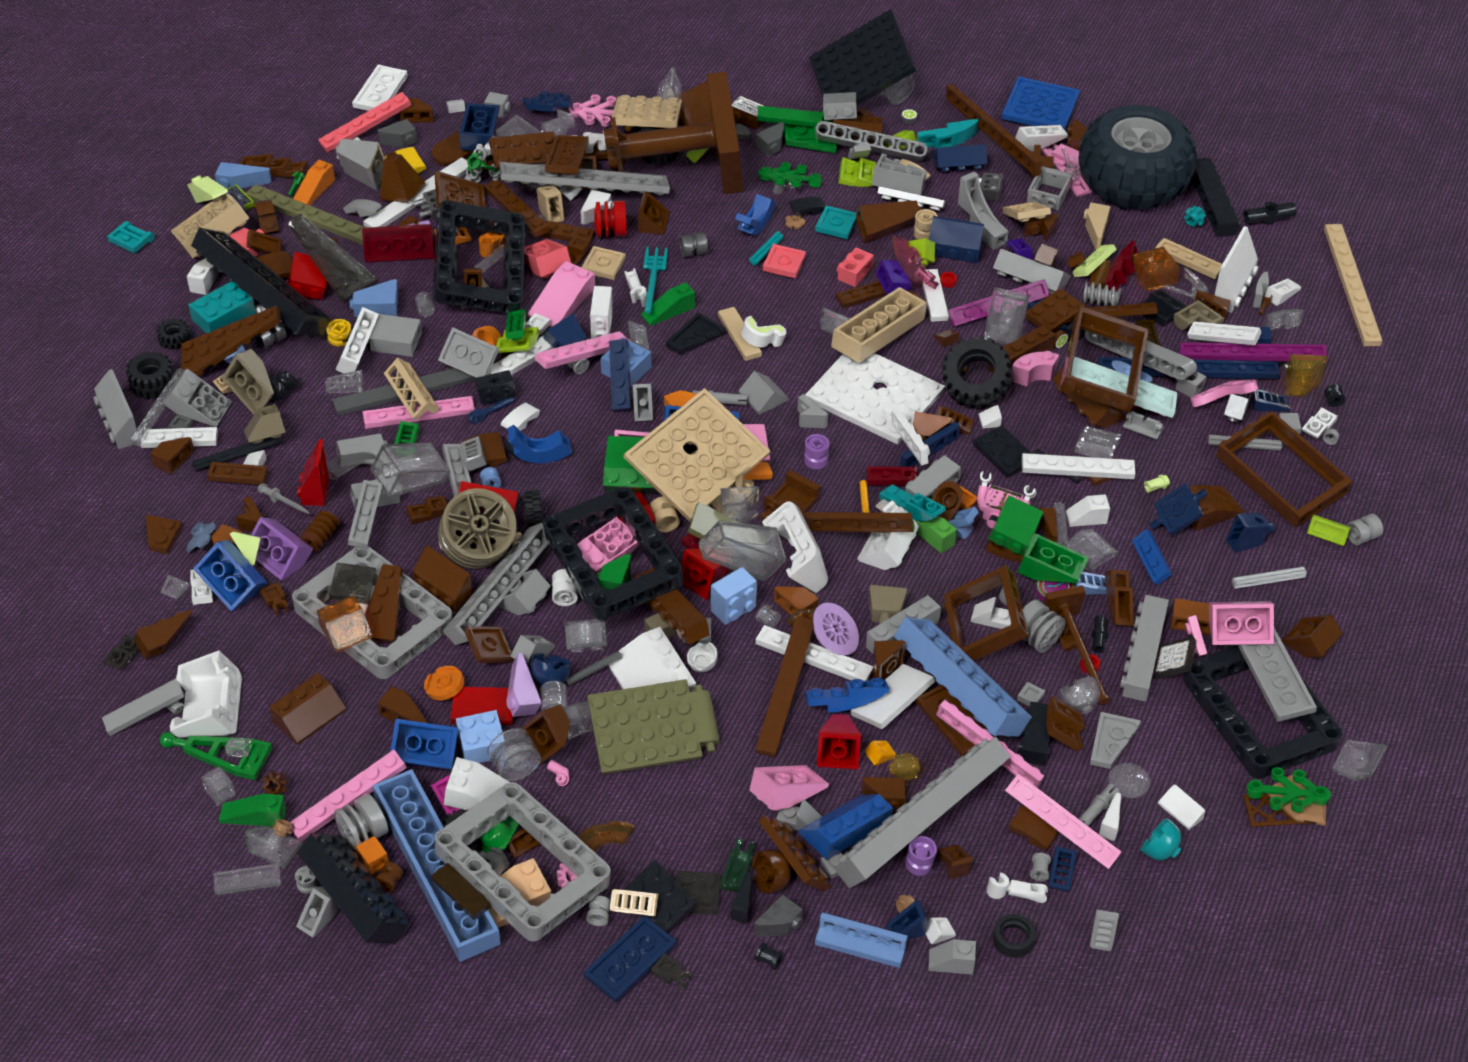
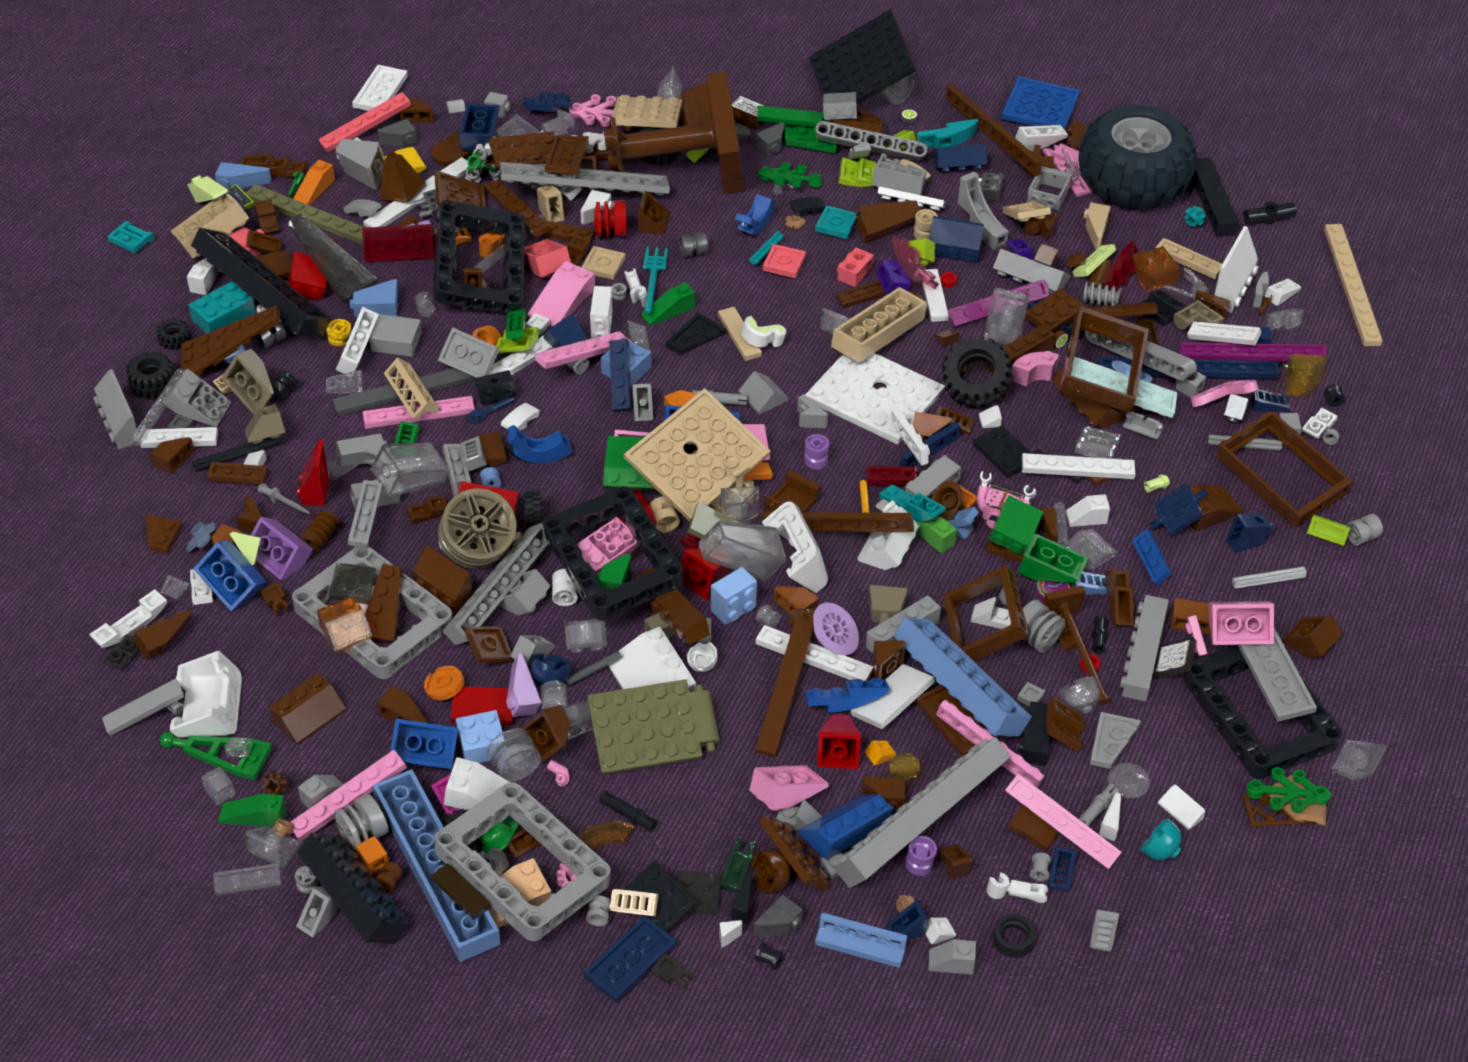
none -> white slope [89,590,167,648]
none -> light grey slope [298,775,344,809]
none -> black pin [599,791,658,832]
none -> light grey bush [612,283,627,300]
none -> white slope [719,920,742,948]

